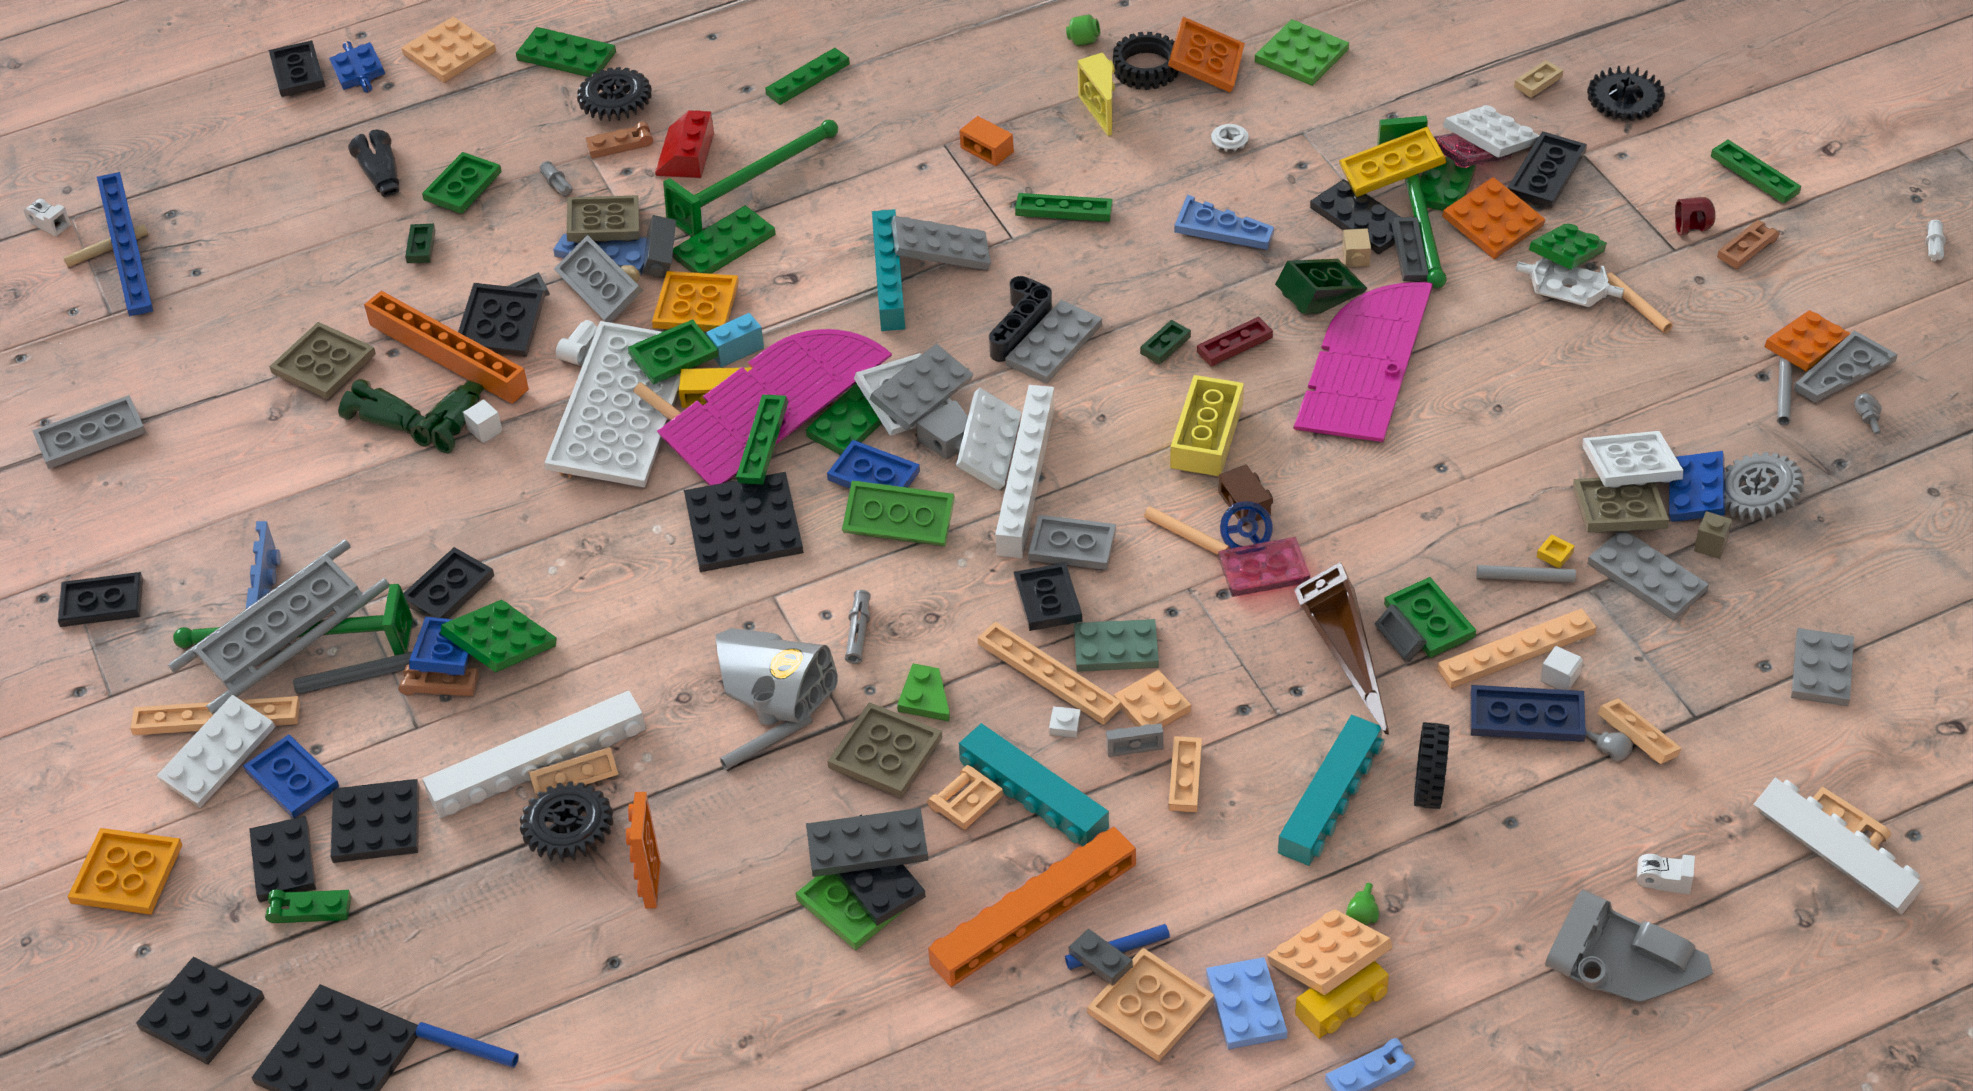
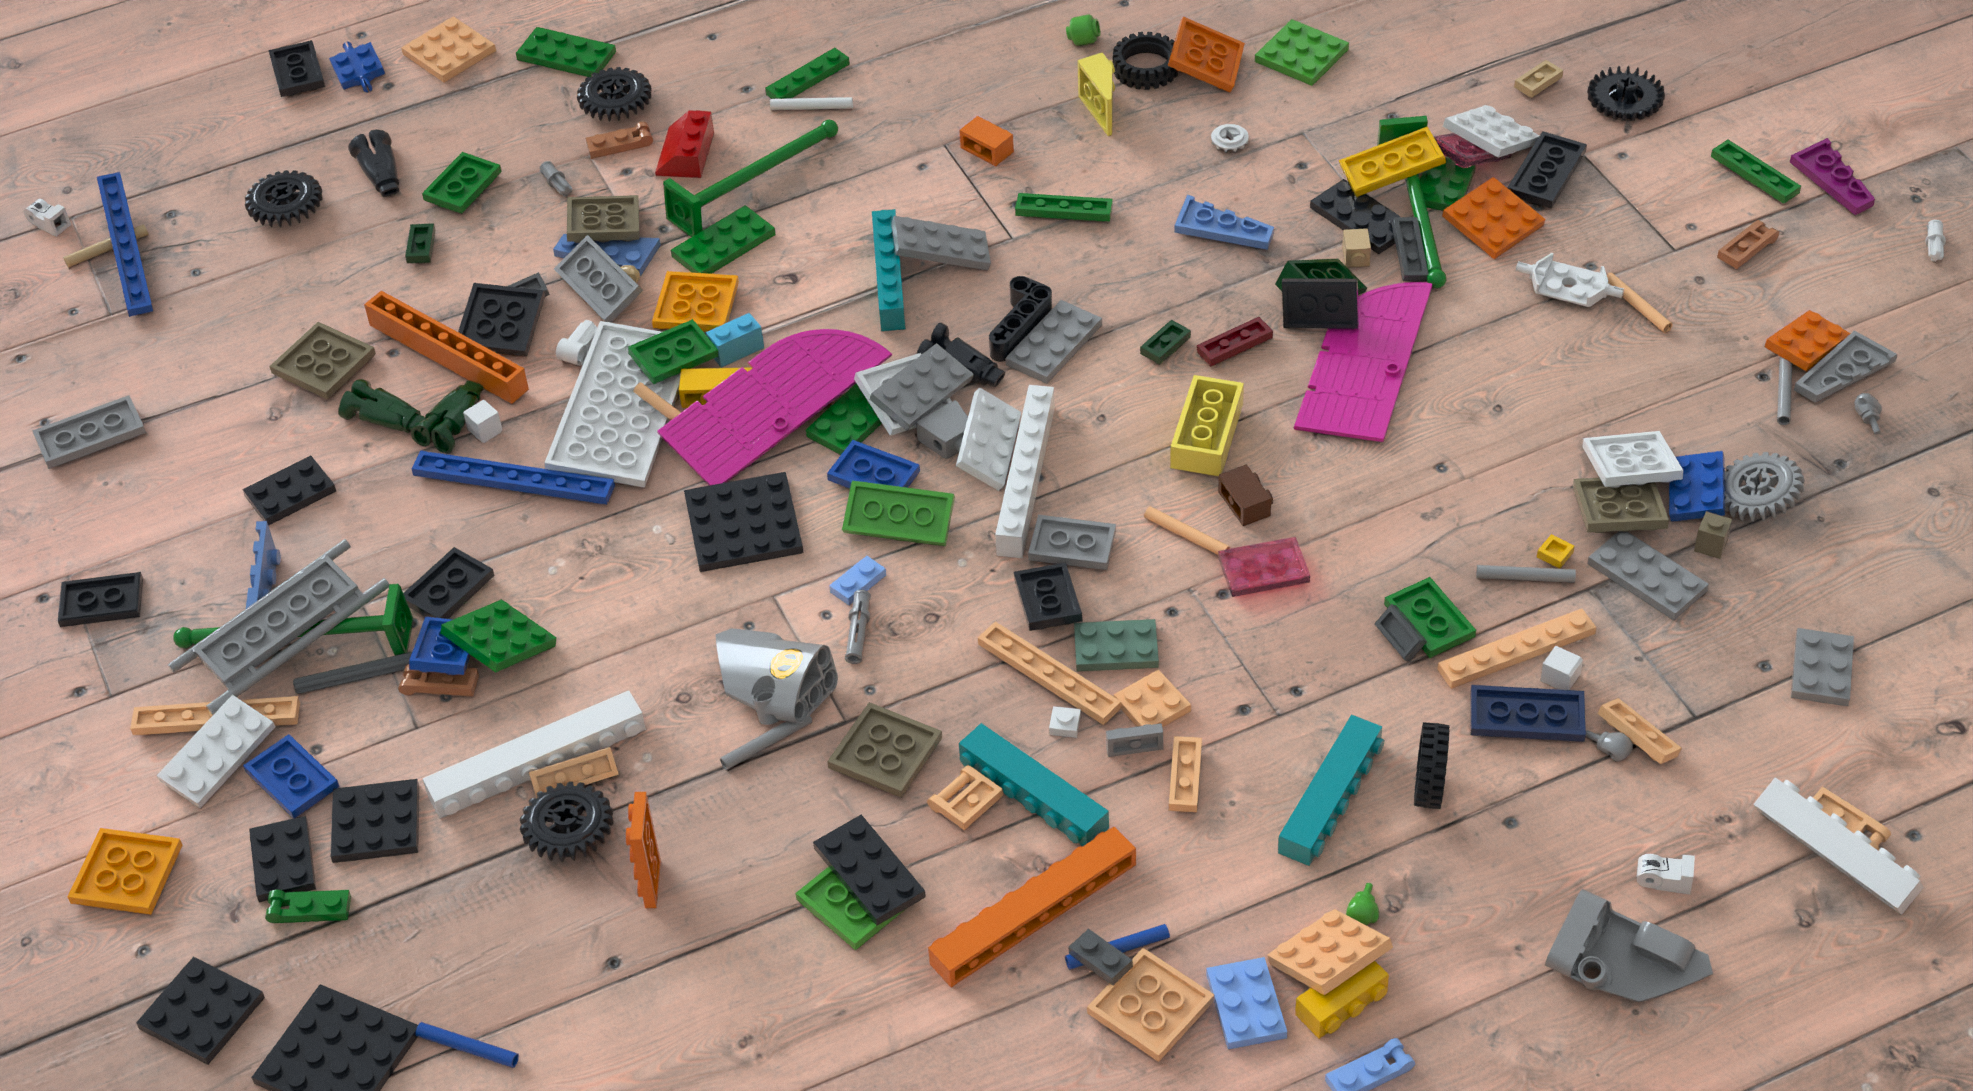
dark grey brick [643,215,676,278] -> none
green plate [736,394,789,485] -> none
dark grey plate [806,808,929,877] -> none
bright green wing [897,663,950,721] -> none
clear blue piece [1220,501,1273,554] -> none
reddish brown plate [1294,562,1389,735] -> none
green plate [1529,223,1607,270] -> none
dark red helmet [1675,197,1716,235] -> none
none -> black plate [242,455,336,526]
none -> black gear [245,170,323,228]
none -> blue plate [411,451,615,505]
none -> white piece [770,97,853,110]
none -> light blue plate [829,556,886,605]
none -> black piece [917,323,1005,387]
none -> black tile [1282,279,1359,329]
none -> magenta wing [1790,138,1875,215]

